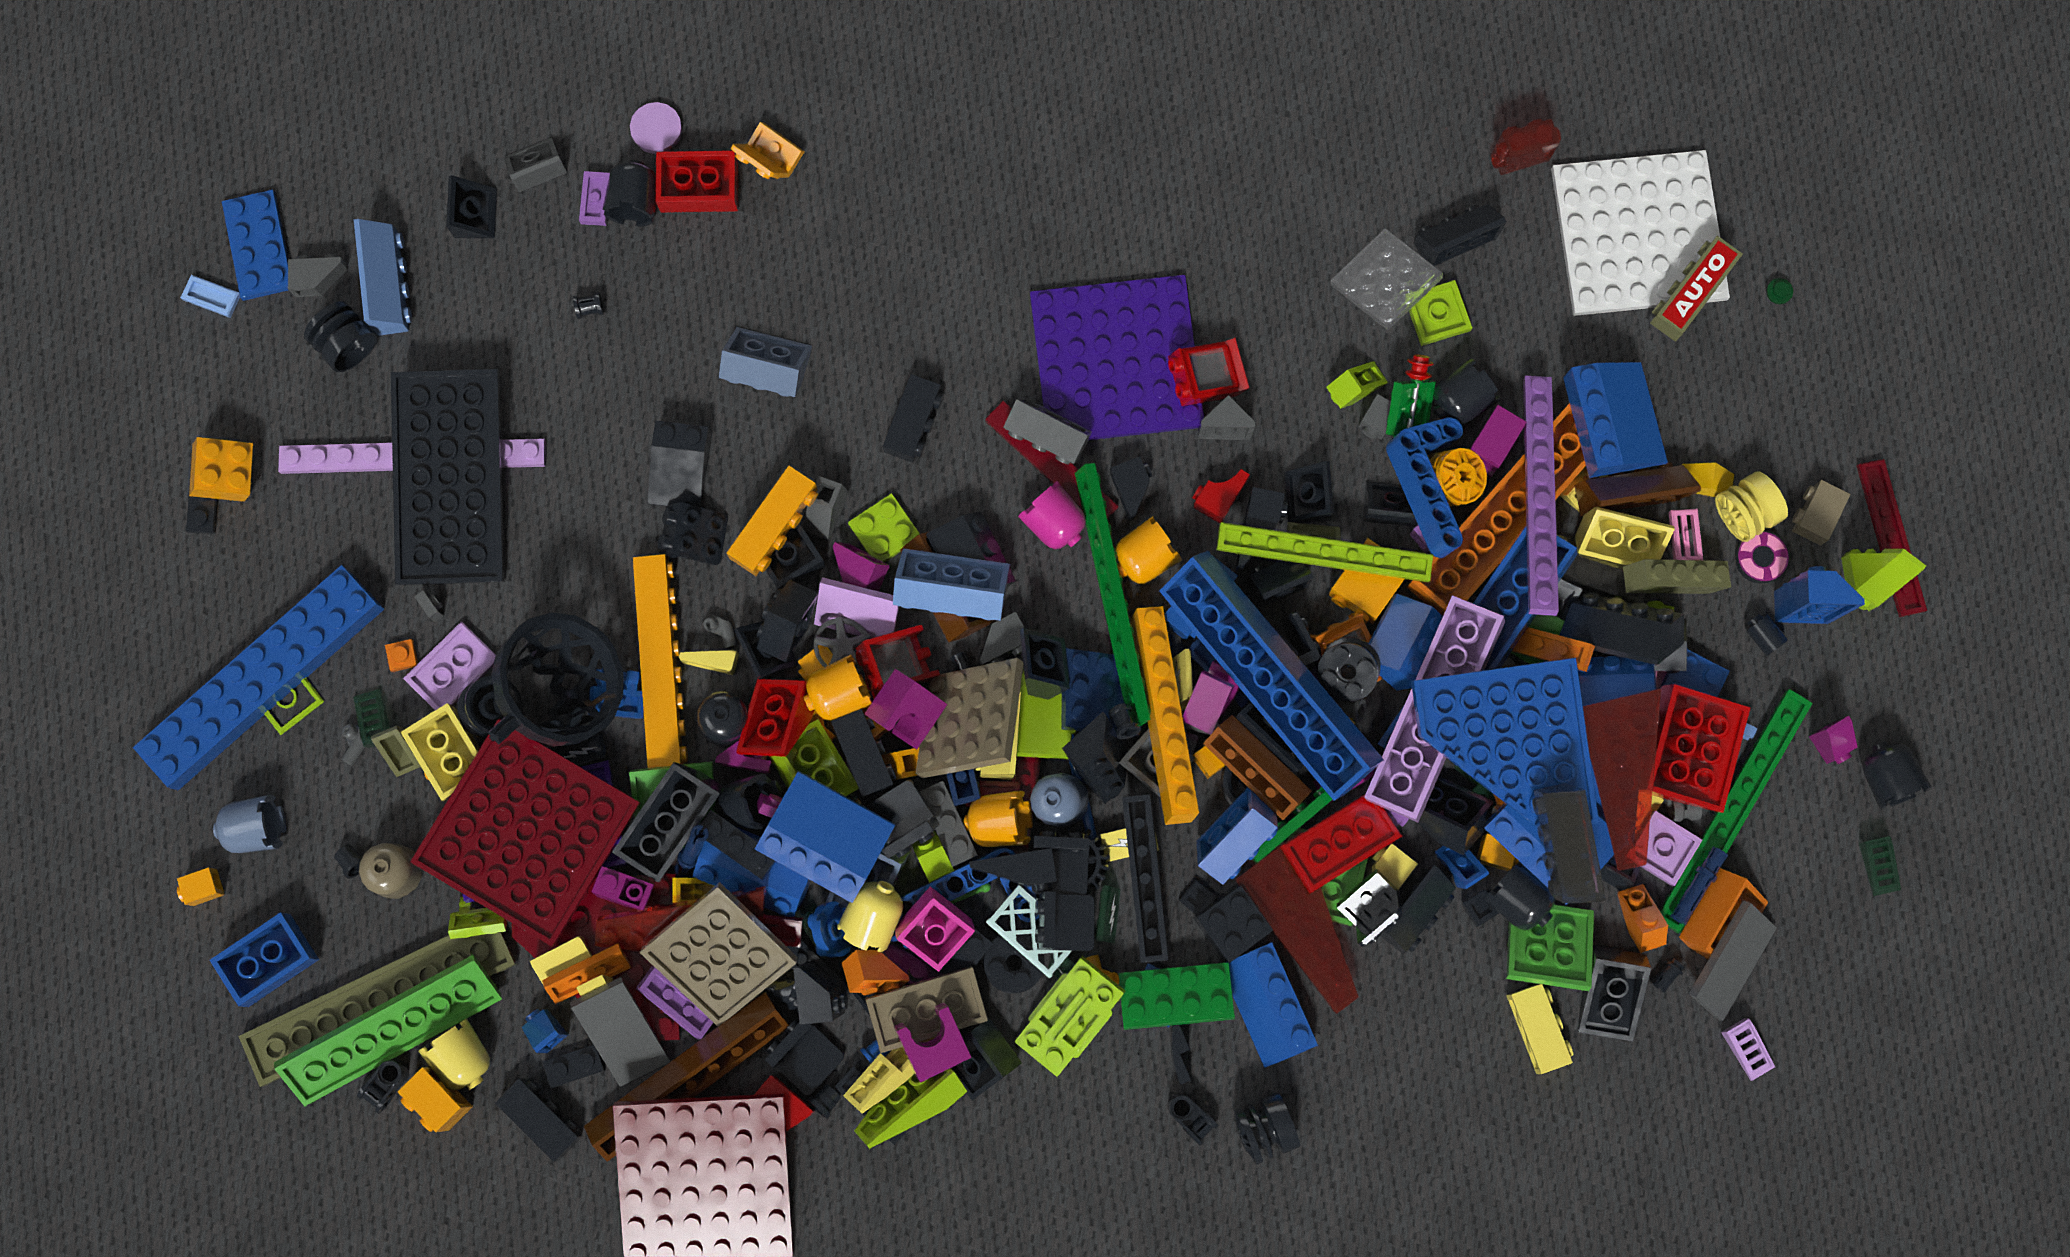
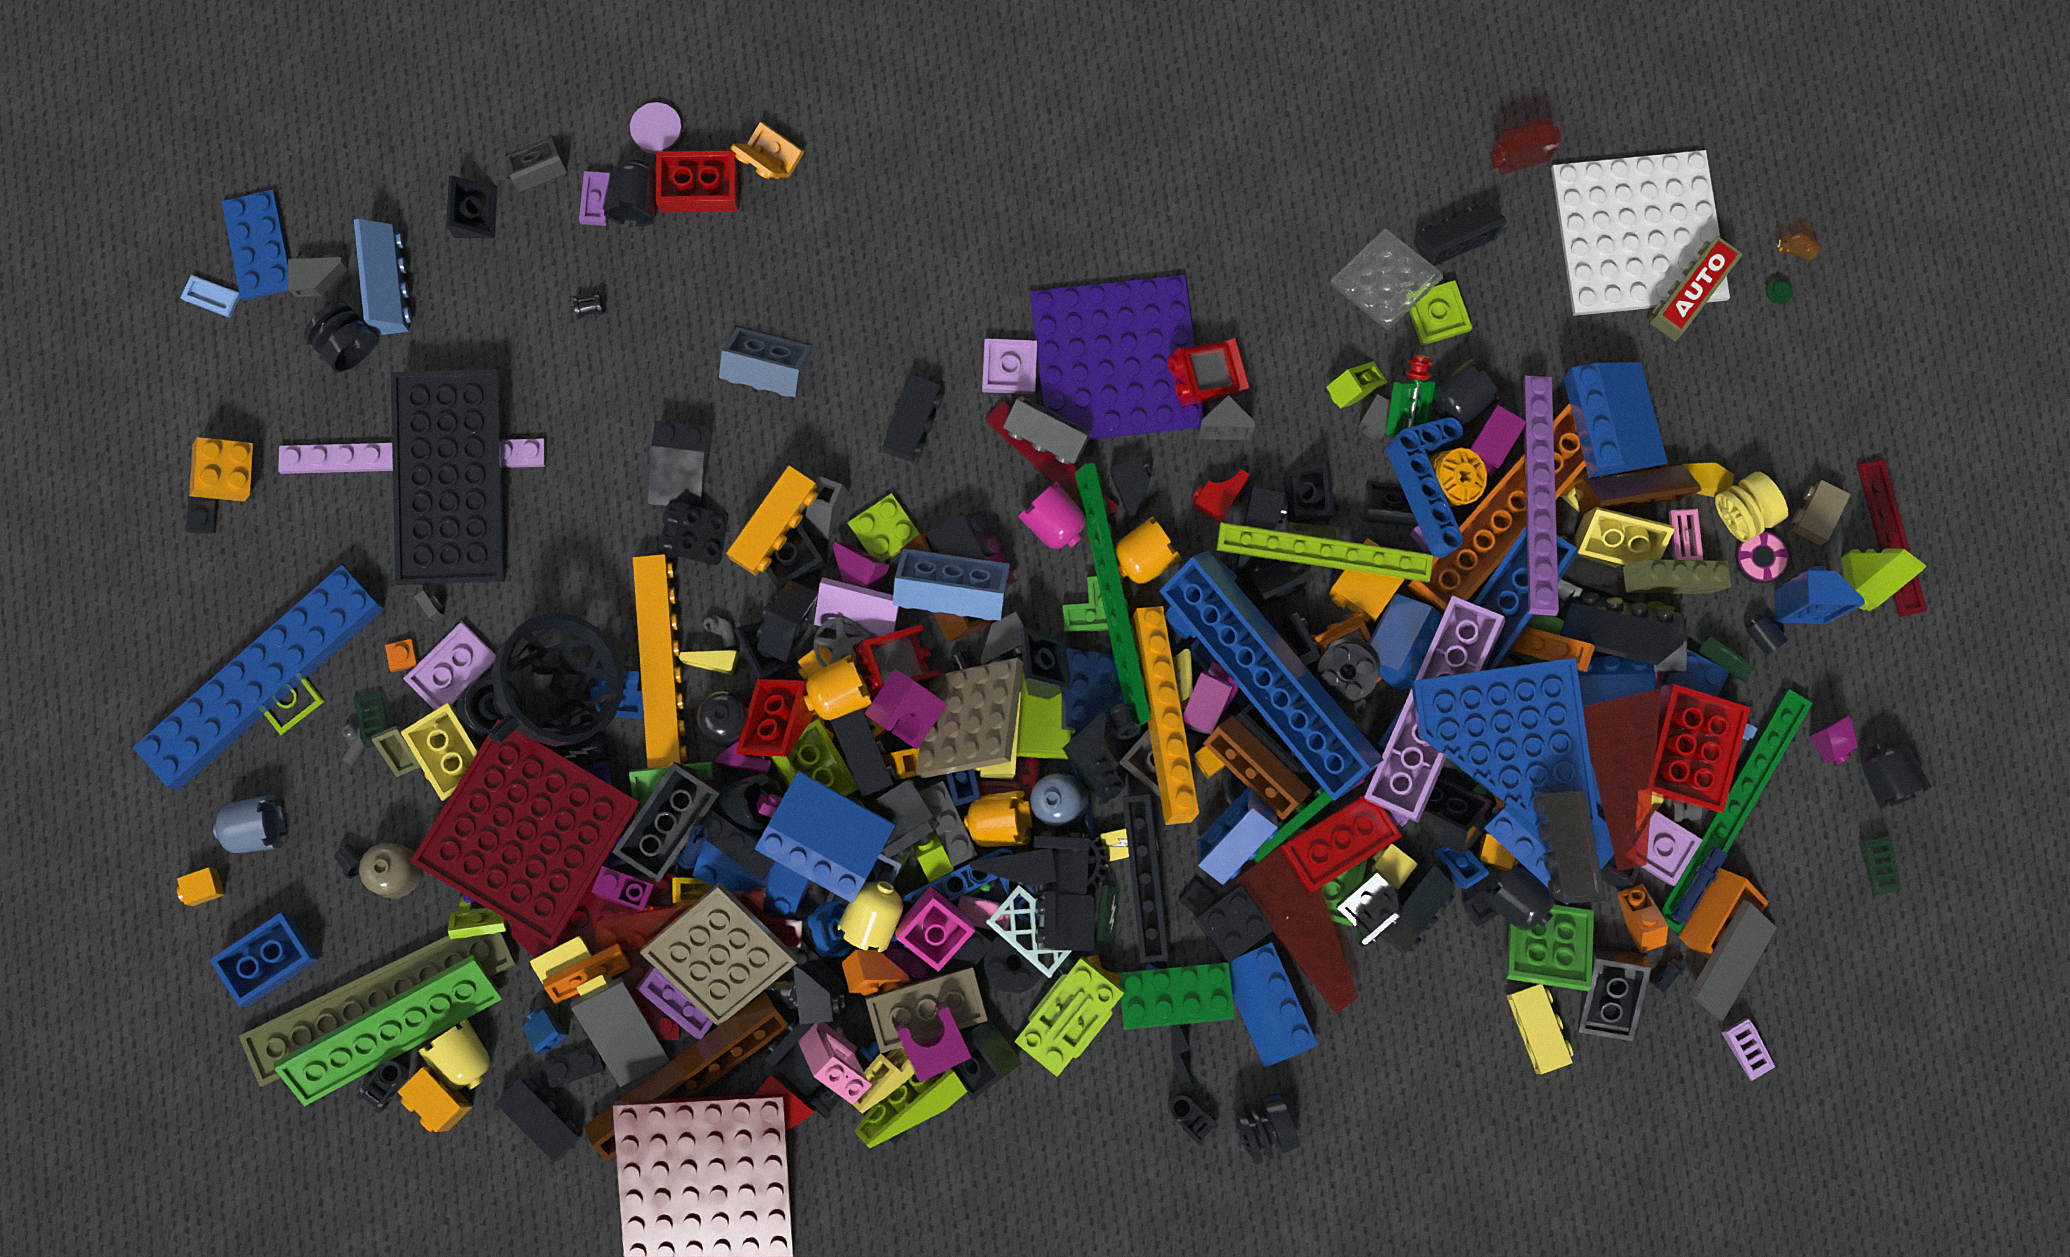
none -> bright pink window [798,1022,872,1105]
none -> bright pink tile [957,895,1010,931]
none -> lavender plate [982,339,1037,394]
none -> bright green plate [1062,576,1108,633]
none -> clear green slope [1699,636,1755,681]
none -> clear orange animal [1776,222,1822,263]

